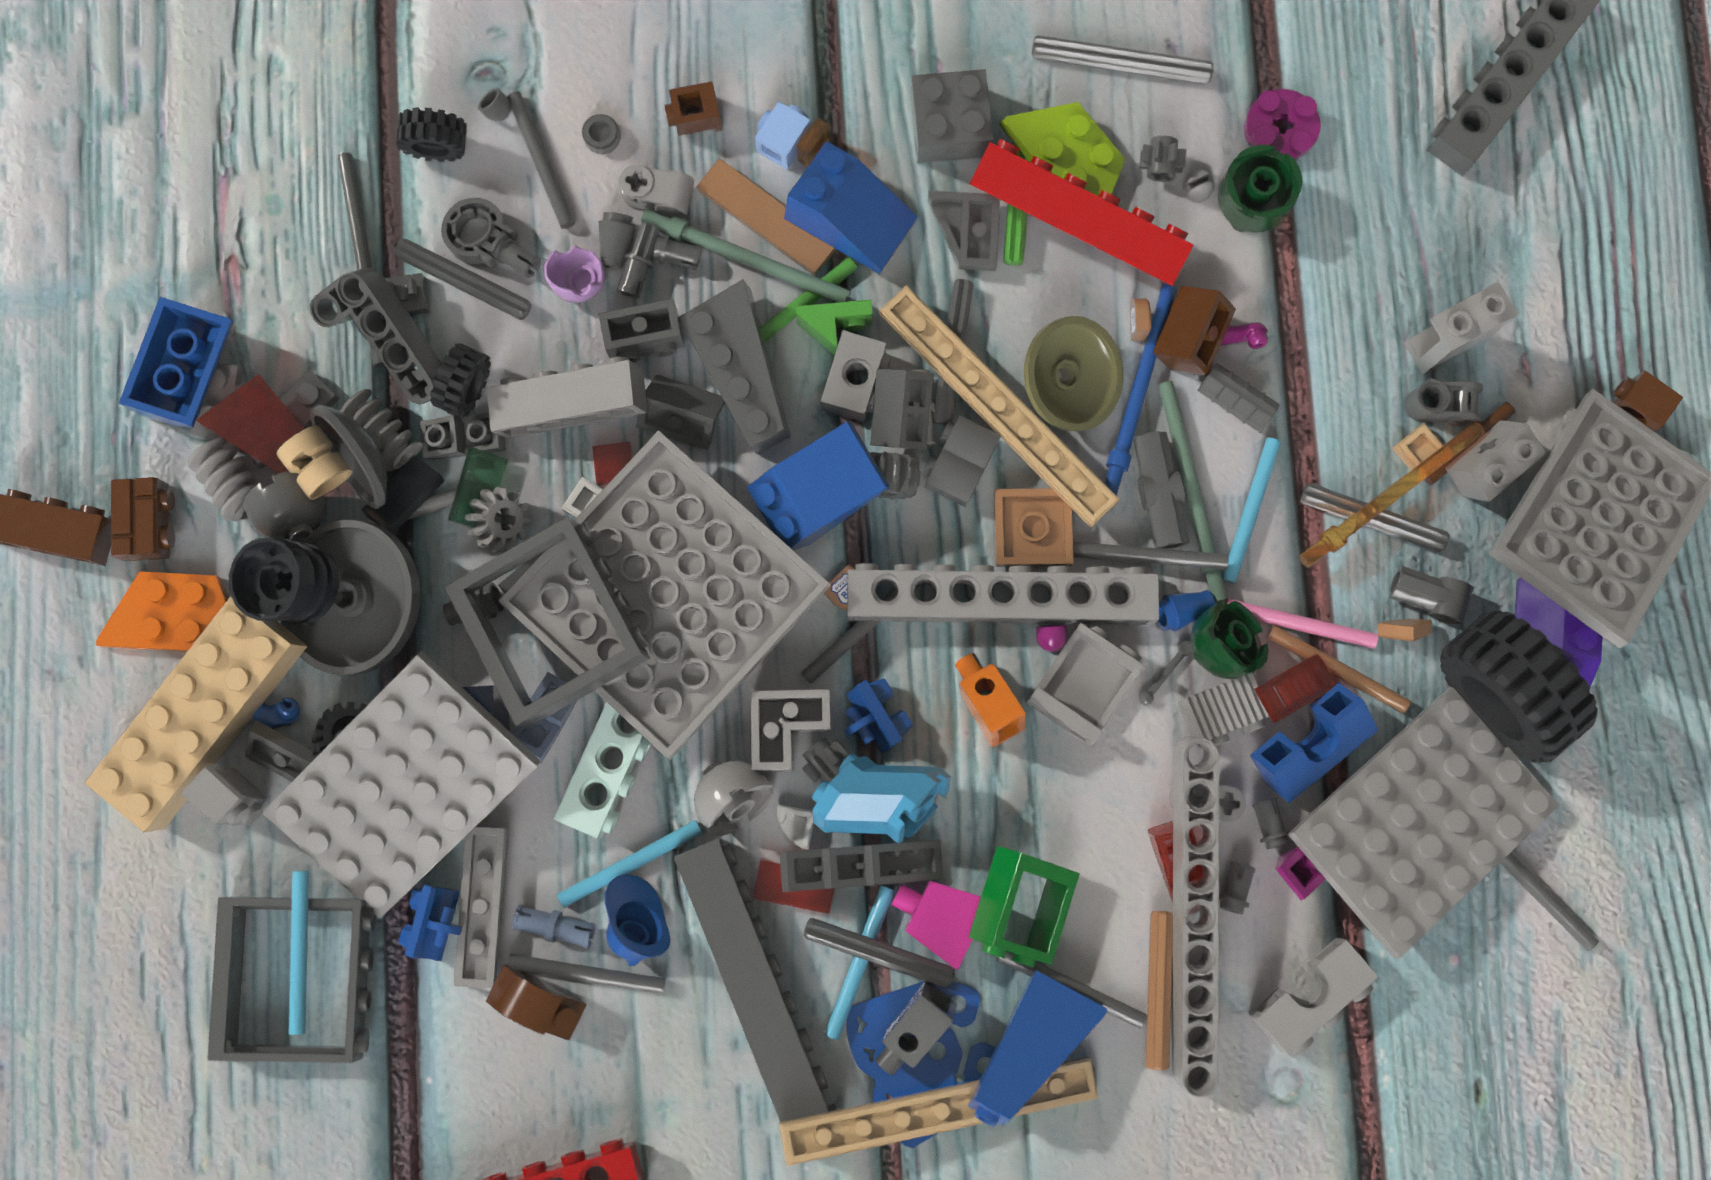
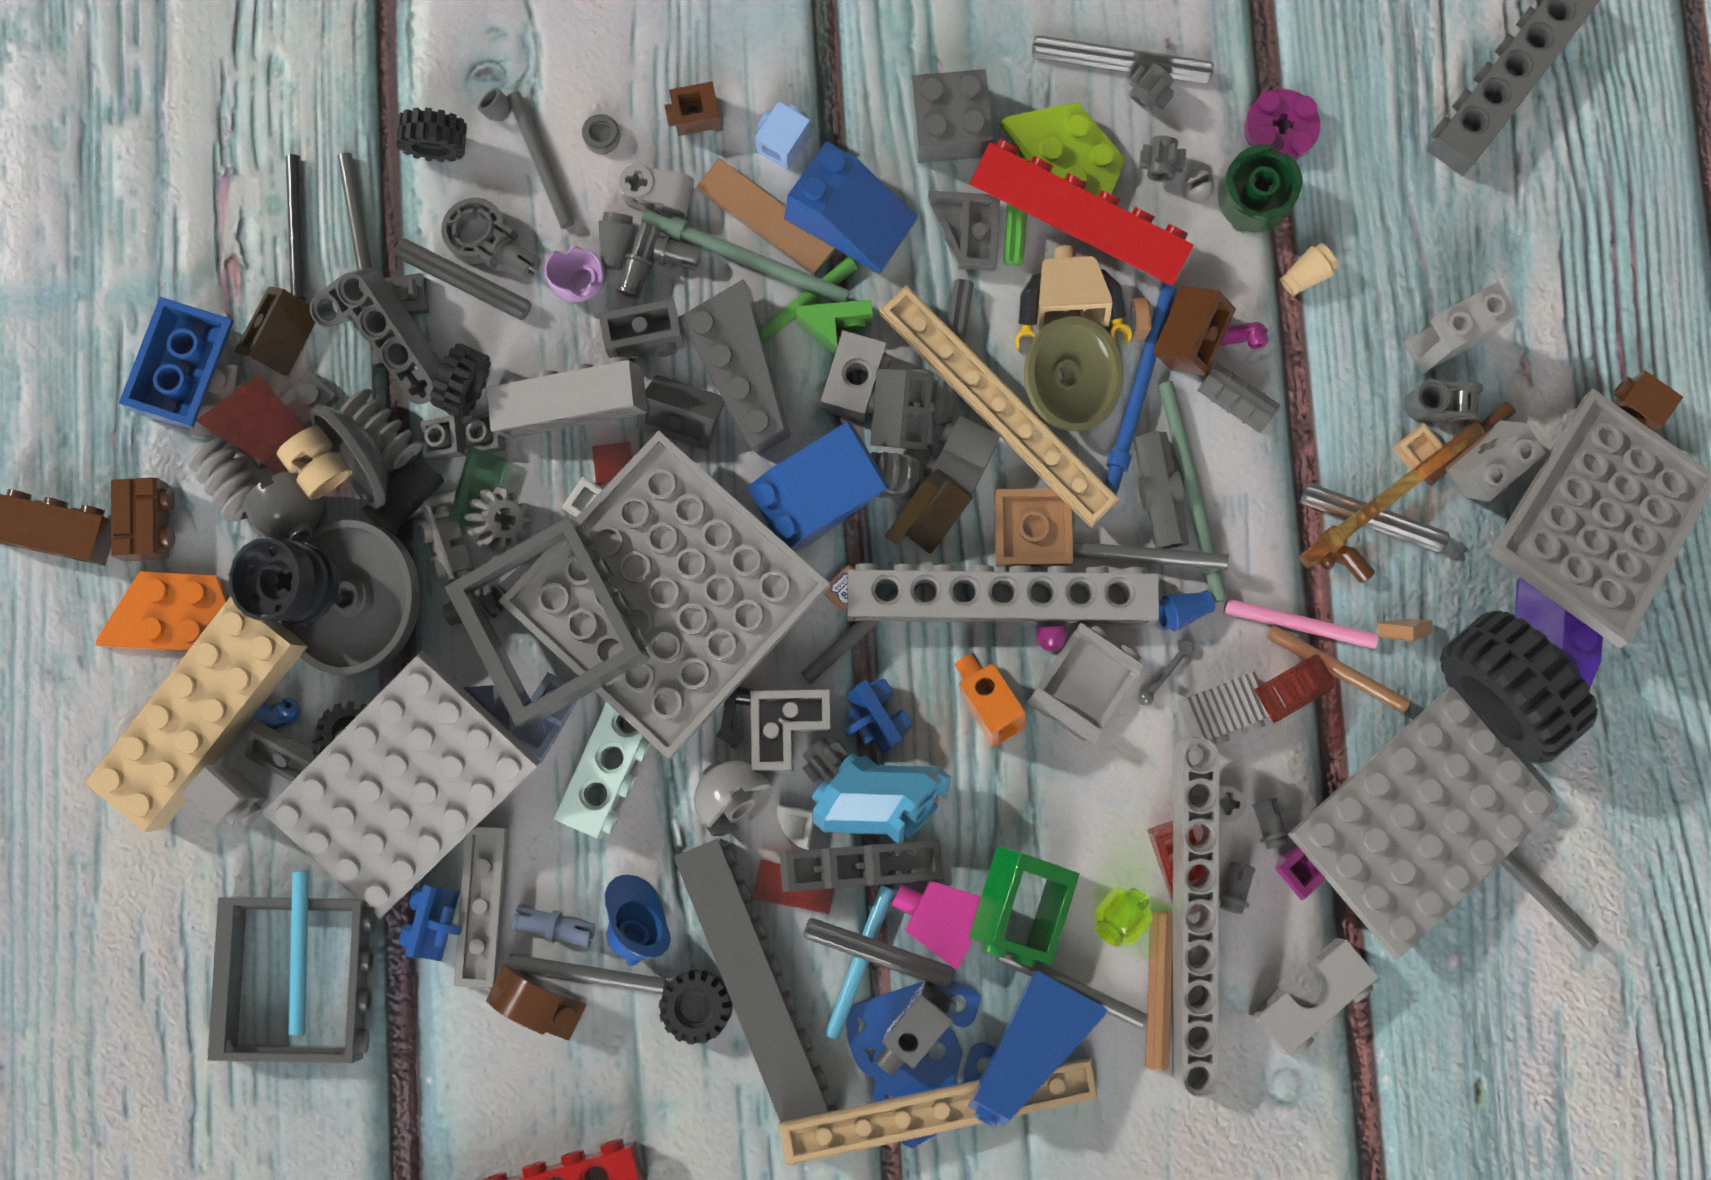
medium azure bar [557,820,703,908] -> none
clear orange tile [797,119,830,167] -> none
dark green cylinder [1191,600,1269,679] -> none
medium azure bar [1222,438,1281,584] -> none
blue arch [1250,683,1378,803] -> none
dark grey piece [1389,566,1474,625] -> none
none -> dark brown panel [234,286,316,376]
none -> black bar [285,154,306,301]
none -> light grey hinge [418,506,474,589]
none -> black tyre [658,969,732,1045]
none -> black piece [716,685,754,750]
none -> dark brown panel [885,469,973,553]
none -> tan torso [1015,245,1132,352]
none -> clear neon green head [1093,888,1153,947]
none -> dark grey gear [1129,63,1174,111]
none -> tan cone [1280,243,1339,296]
none -> reddish brown arm [1316,542,1375,583]

